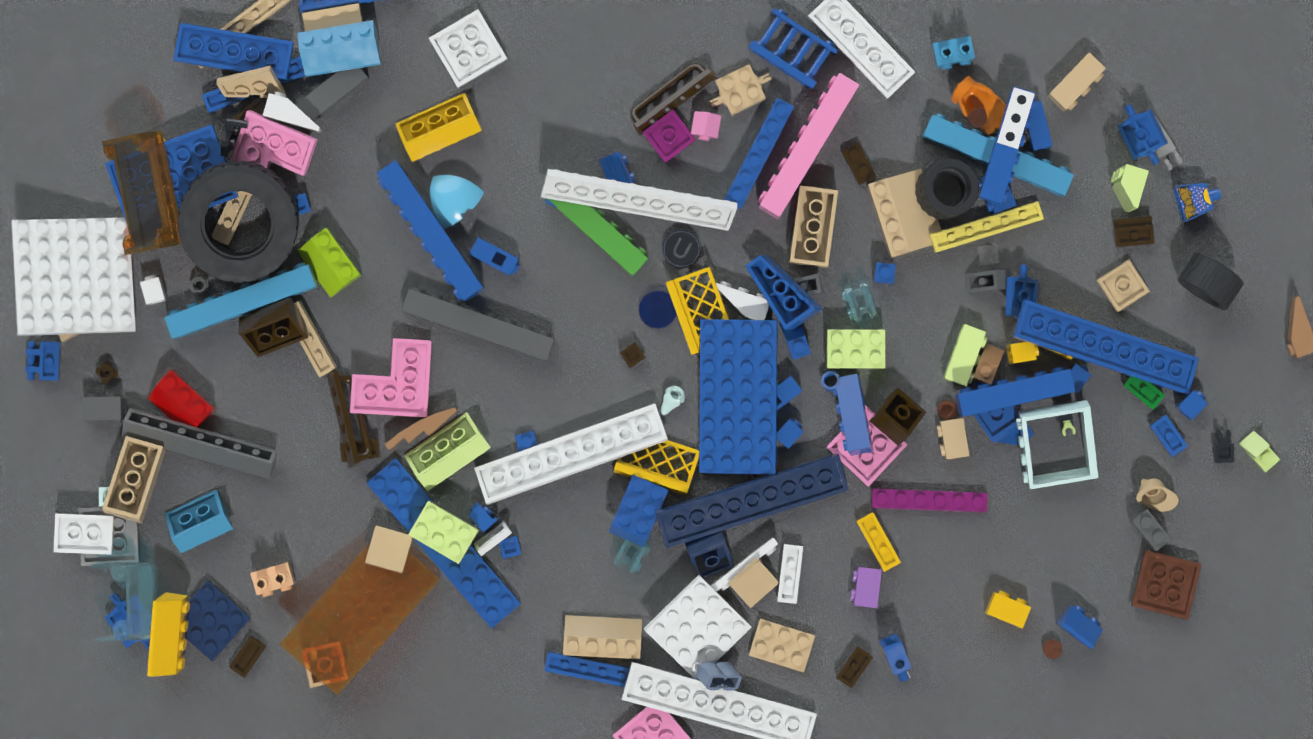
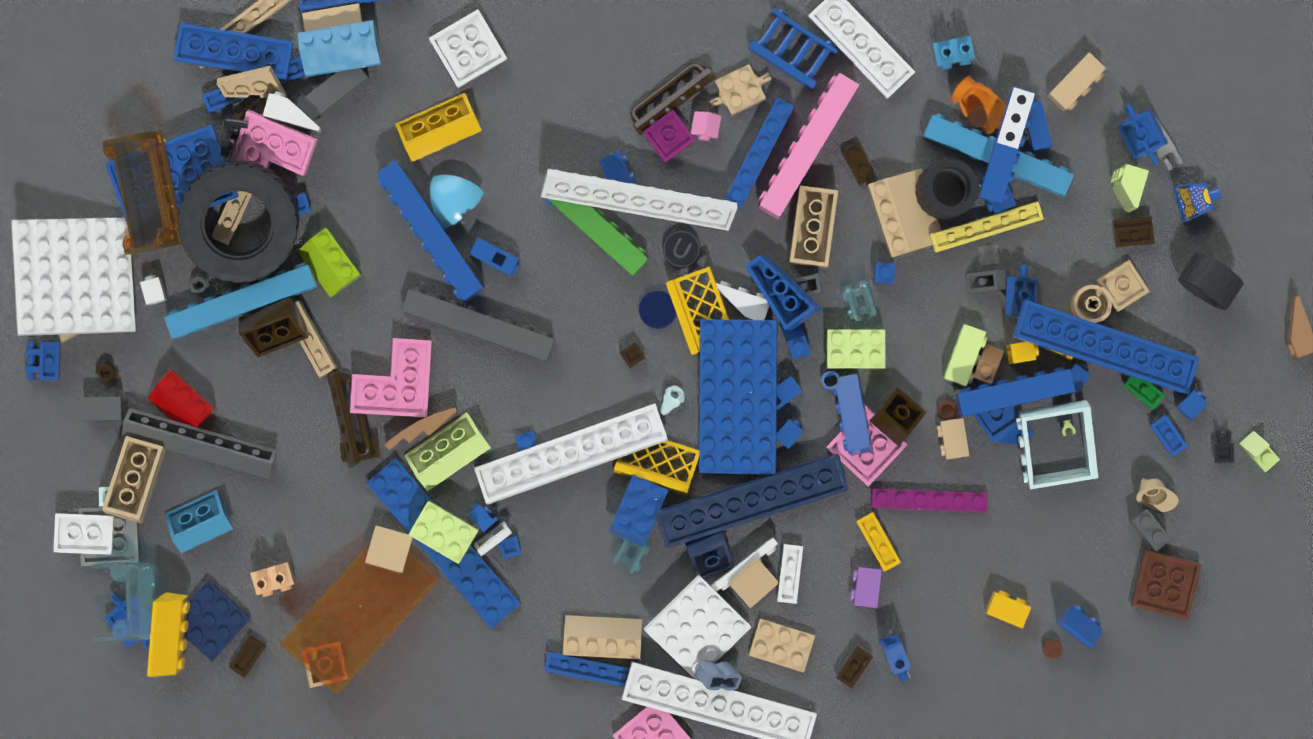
none -> tan brick [1070,285,1112,323]

